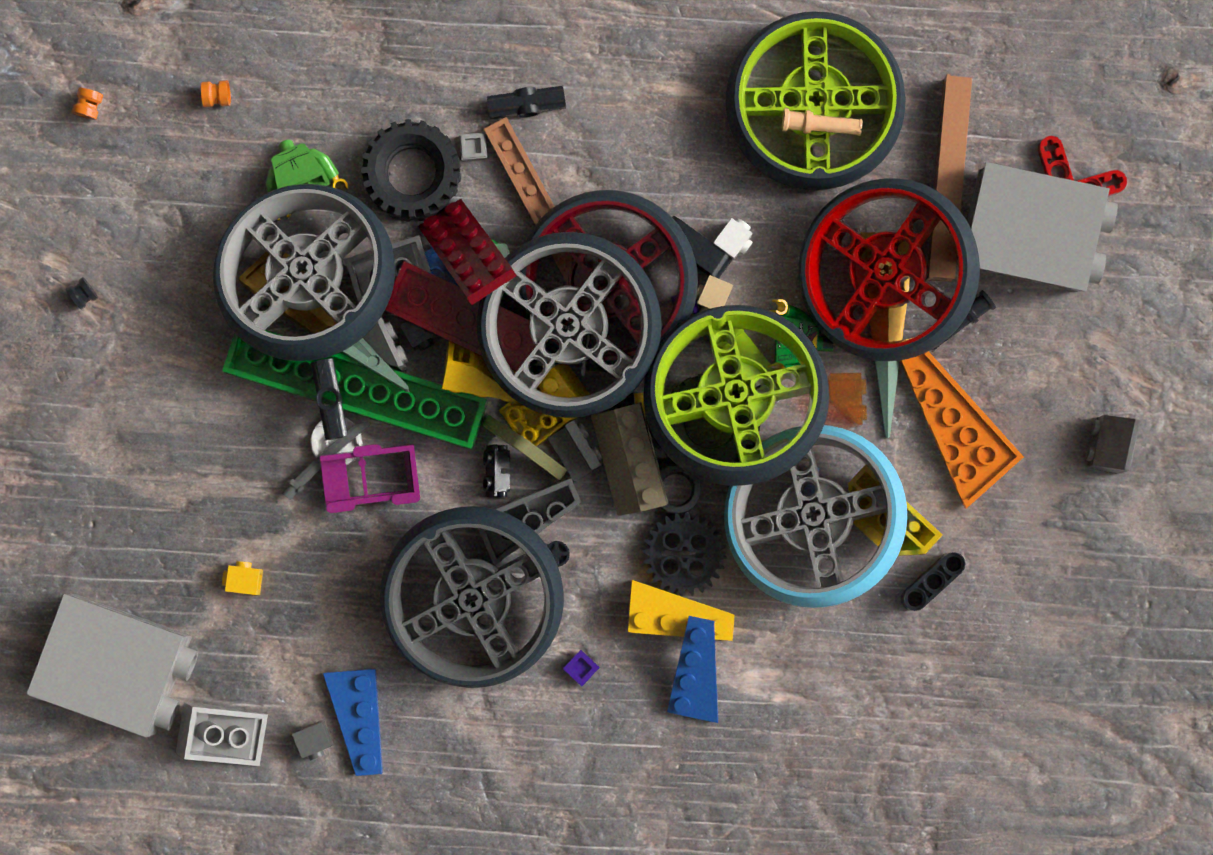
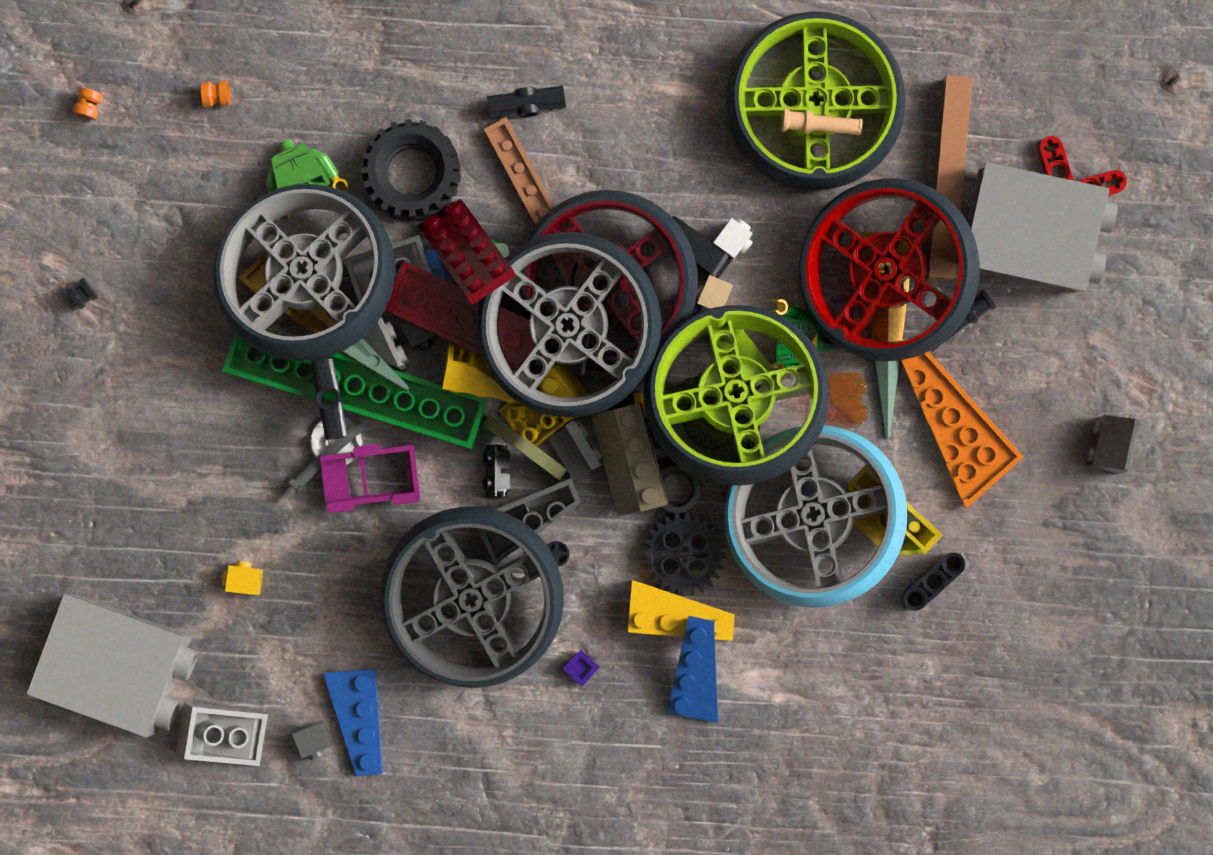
light grey tile [459,132,487,161] -> none

